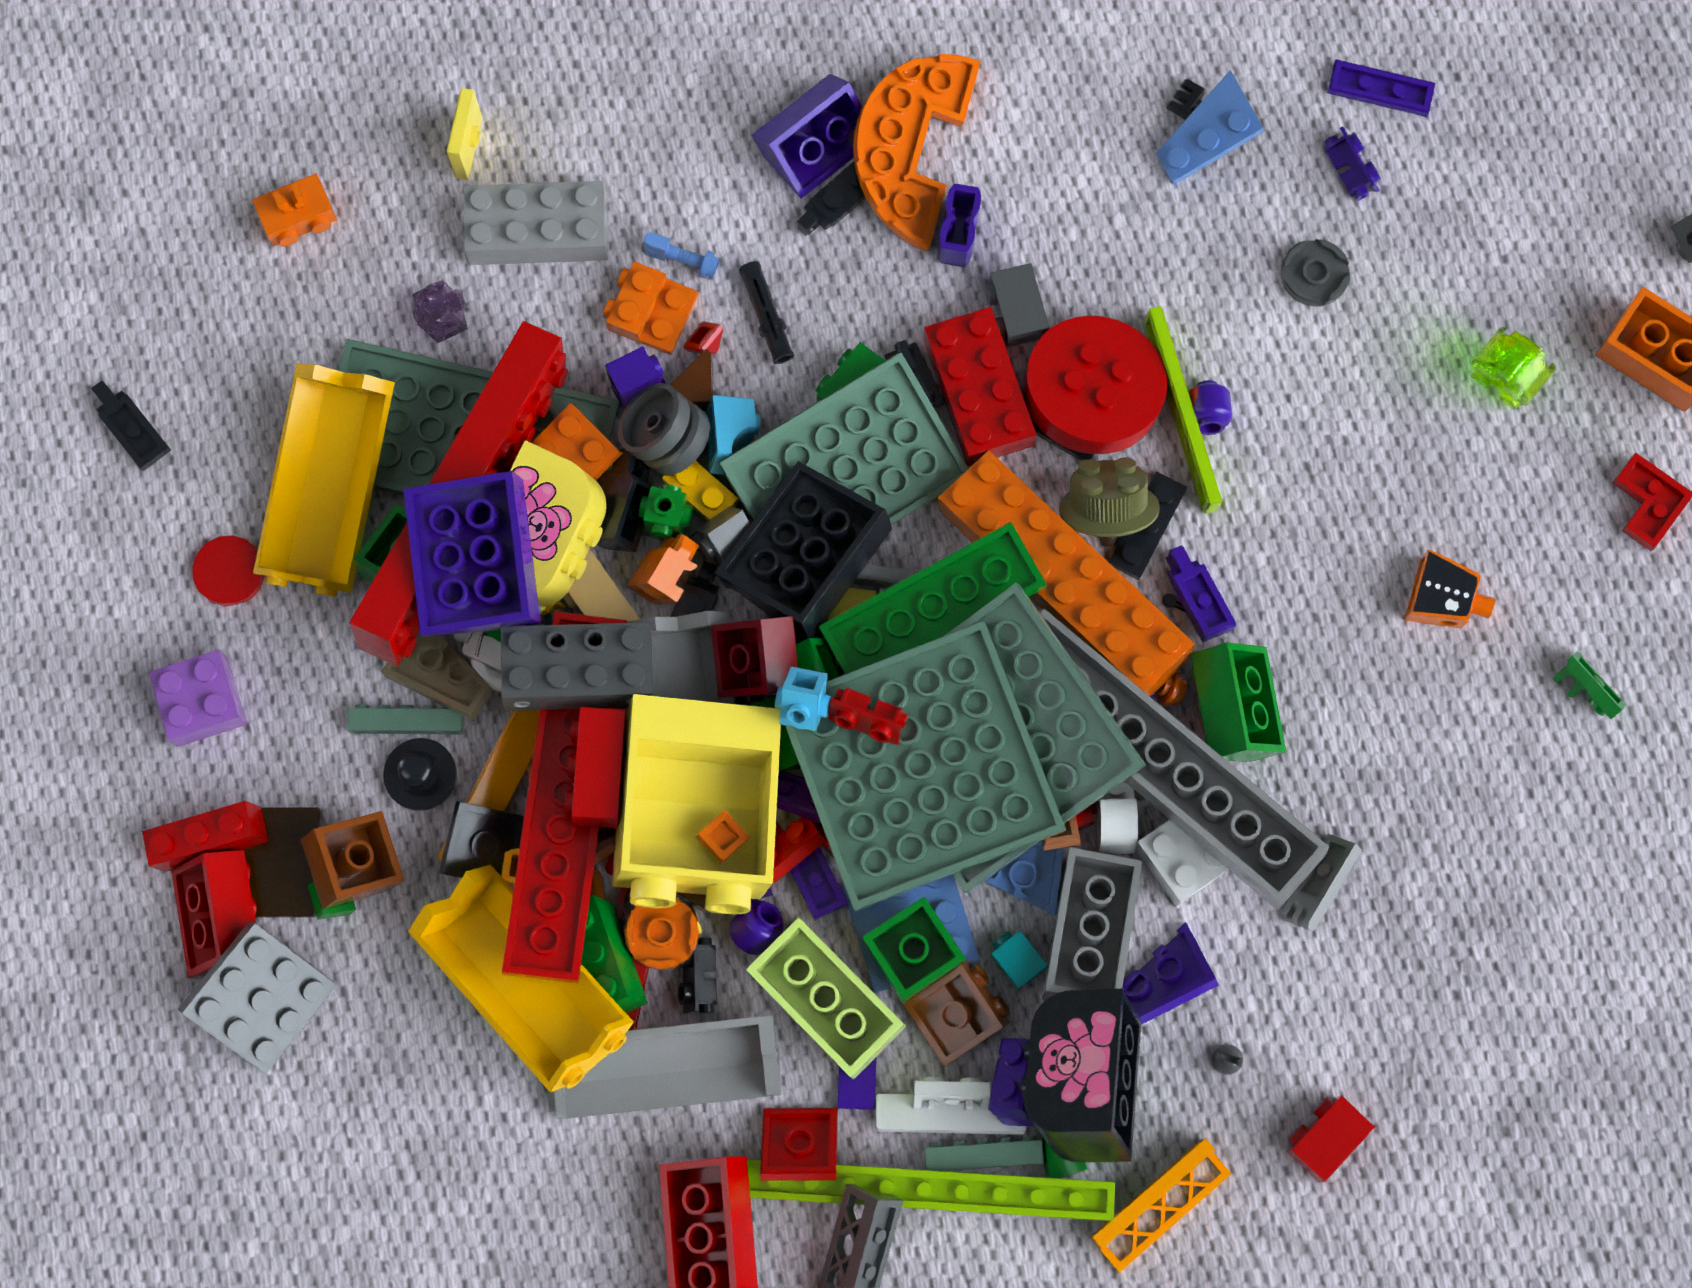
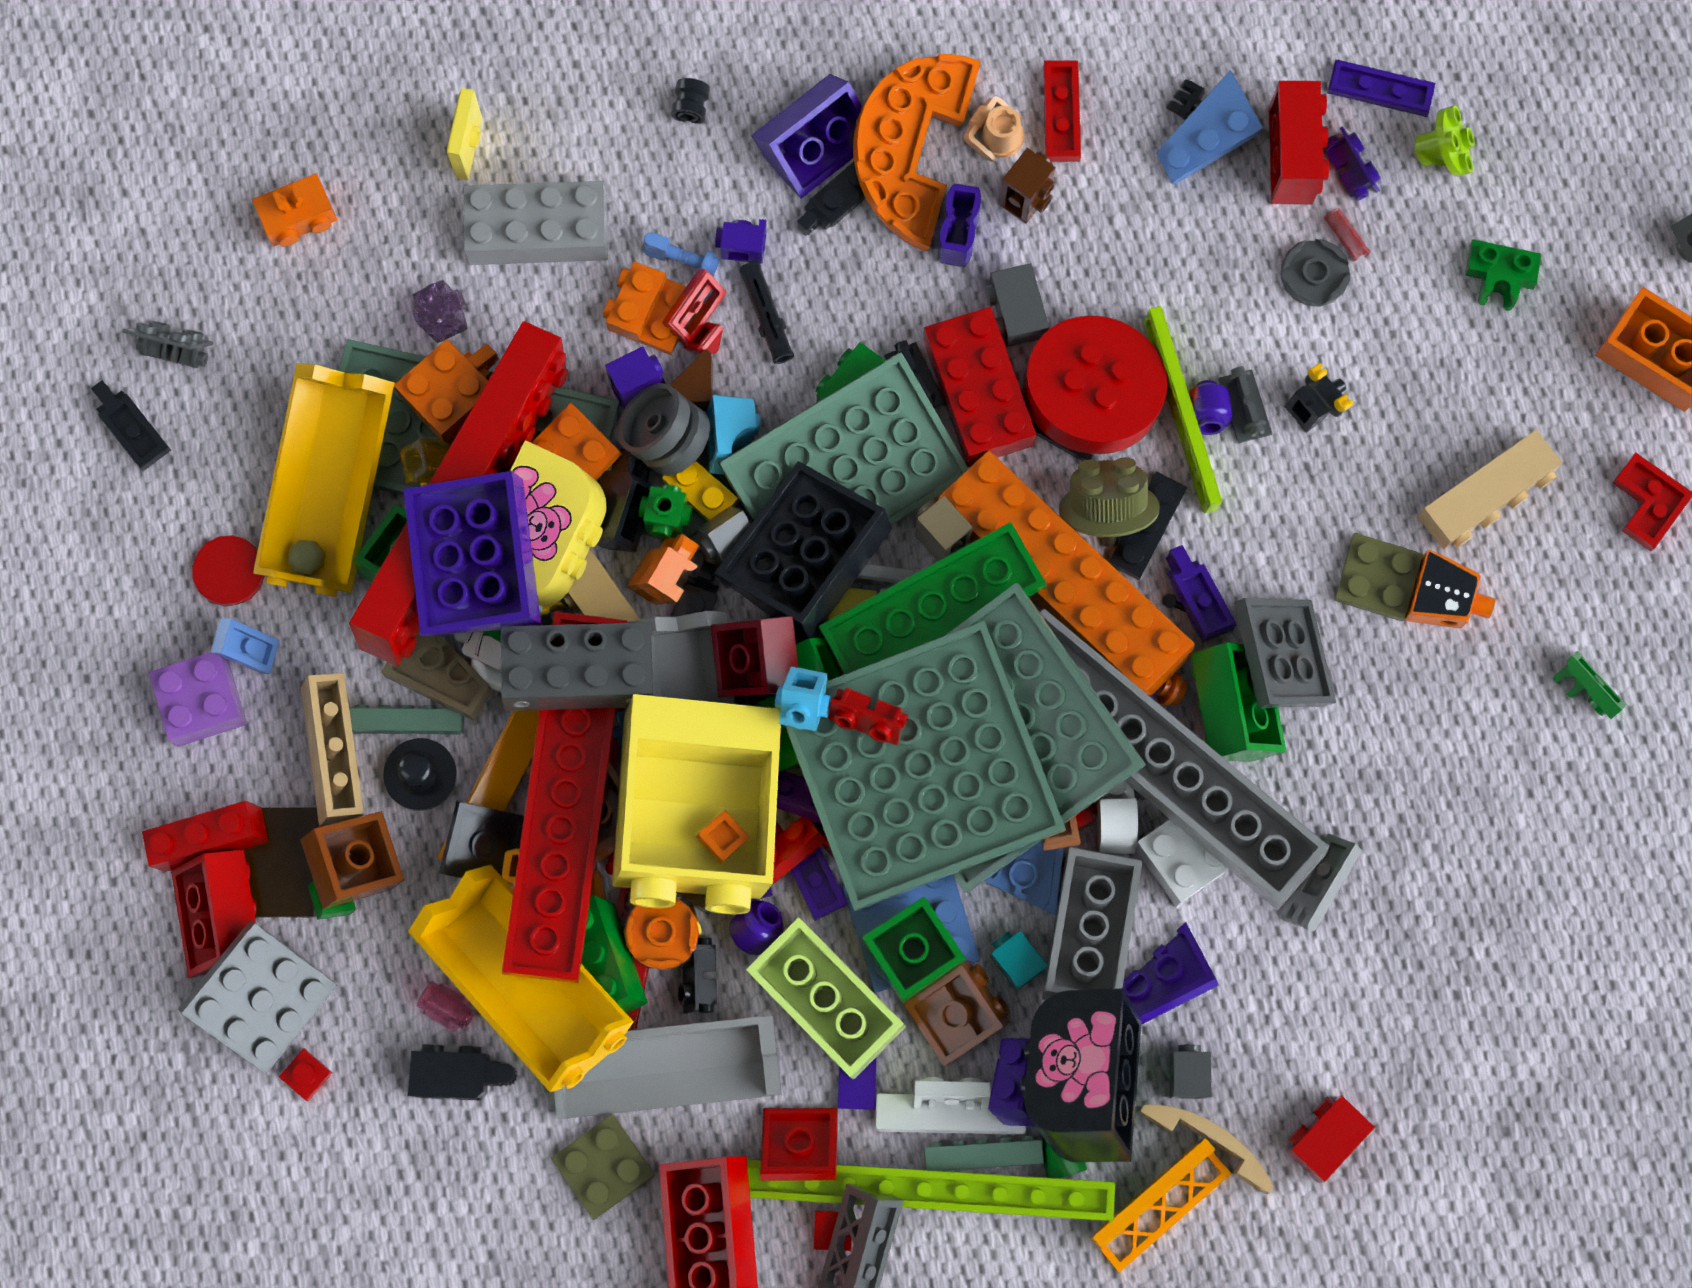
red brick [565,707,625,828] -> none
dark grey hinge [1212,1044,1243,1075] -> none
clear neon green brick [1471,327,1556,409] -> none
none -> dark grey hinge [122,321,213,368]
none -> medium blue plate [211,617,279,674]
none -> red plate [279,1048,333,1101]
none -> olive tile [288,540,325,575]
none -> tan brick [301,673,364,827]
none -> orange hinge [394,339,499,448]
none -> clear yellow piece [400,438,451,486]
none -> black hinge [408,1044,518,1101]
none -> clear pink brick [417,981,475,1033]
none -> olive plate [551,1114,656,1220]
none -> red tile [662,269,727,346]
none -> black wheel [671,78,710,124]
none -> dark purple brick [715,219,767,264]
none -> red slope [814,1211,852,1251]
none -> dark tan brick [915,496,973,561]
none -> light nougat piece [964,97,1024,162]
none -> reddish brown brick [998,148,1056,224]
none -> red plate [1043,60,1081,162]
none -> tan slope [1136,1105,1273,1194]
none -> dark grey brick [1169,1044,1212,1099]
none -> dark grey hinge [1218,366,1272,444]
none -> dark grey plate [1234,598,1336,708]
none -> red brick [1268,80,1329,205]
none -> black piece [1284,363,1353,433]
none -> red piece [1324,208,1370,261]
none -> olive plate [1334,533,1423,622]
none -> lime plate [1414,105,1475,177]
none -> tan brick [1417,429,1563,550]
none -> green plate [1465,239,1541,311]

